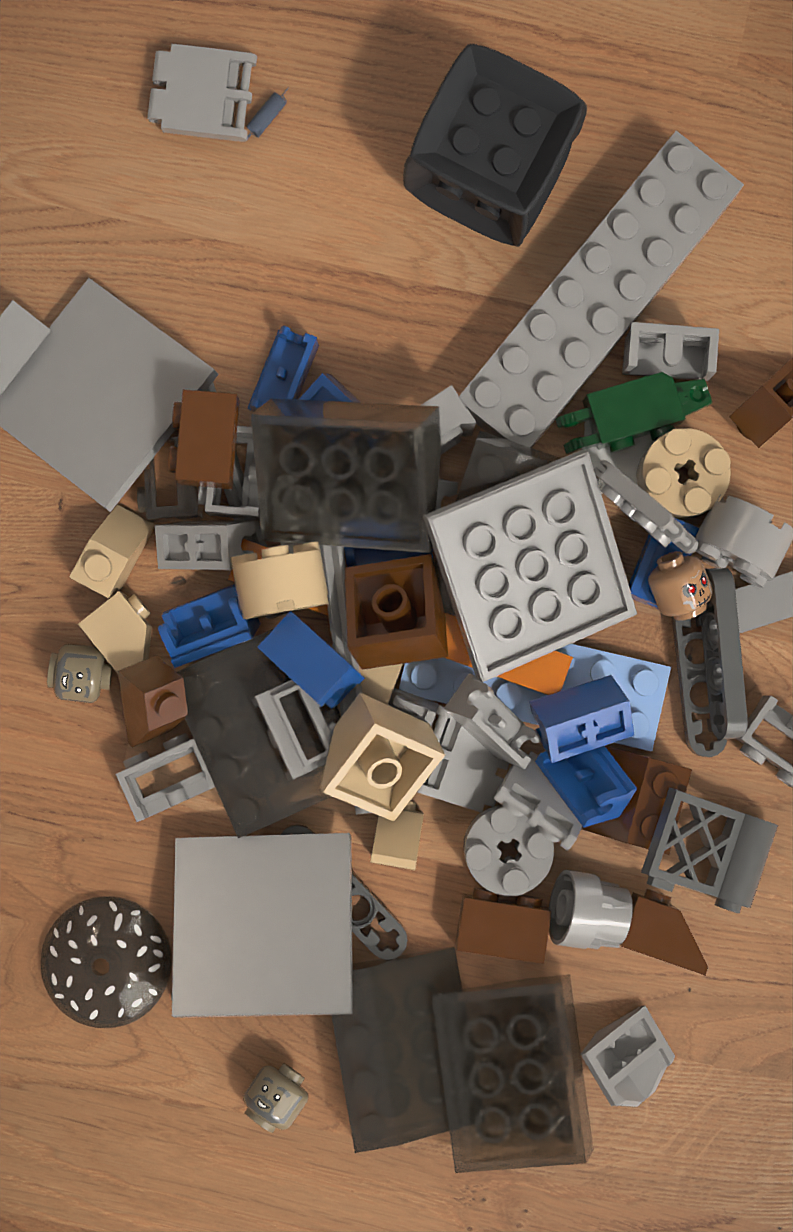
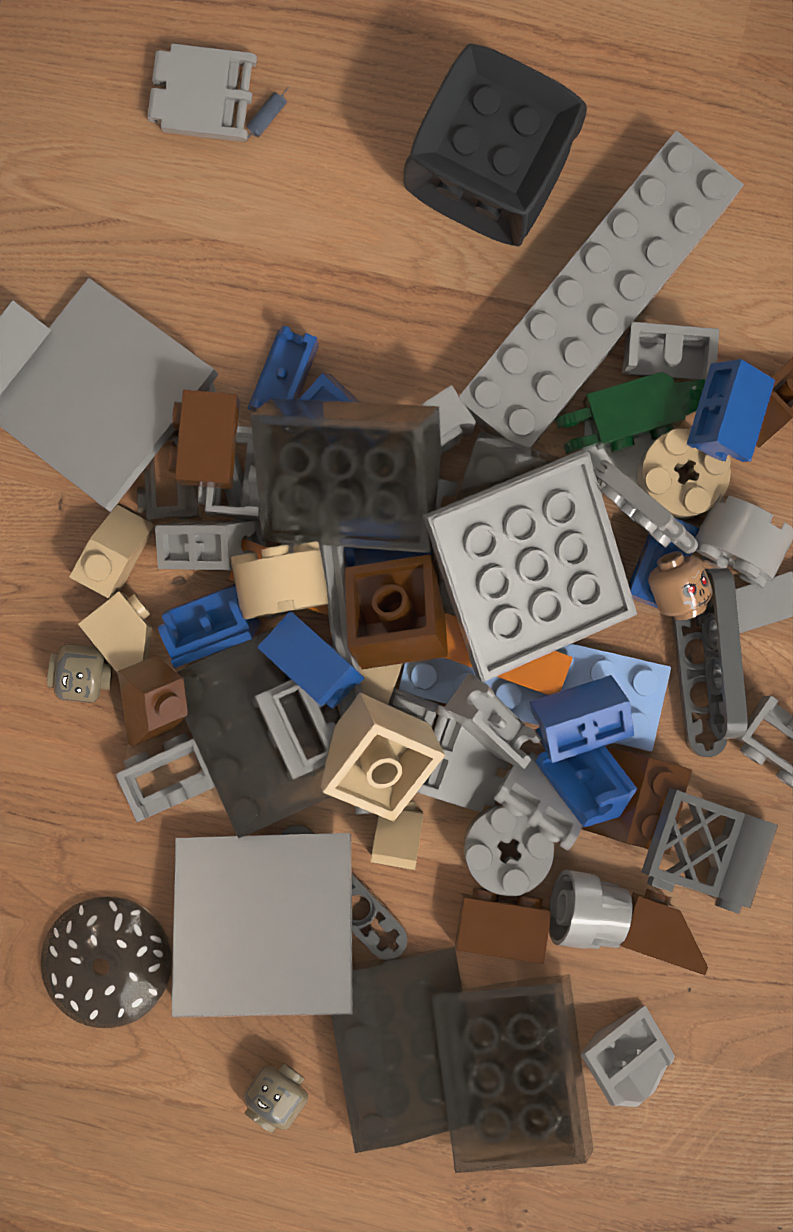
none -> blue hinge [686,359,775,462]

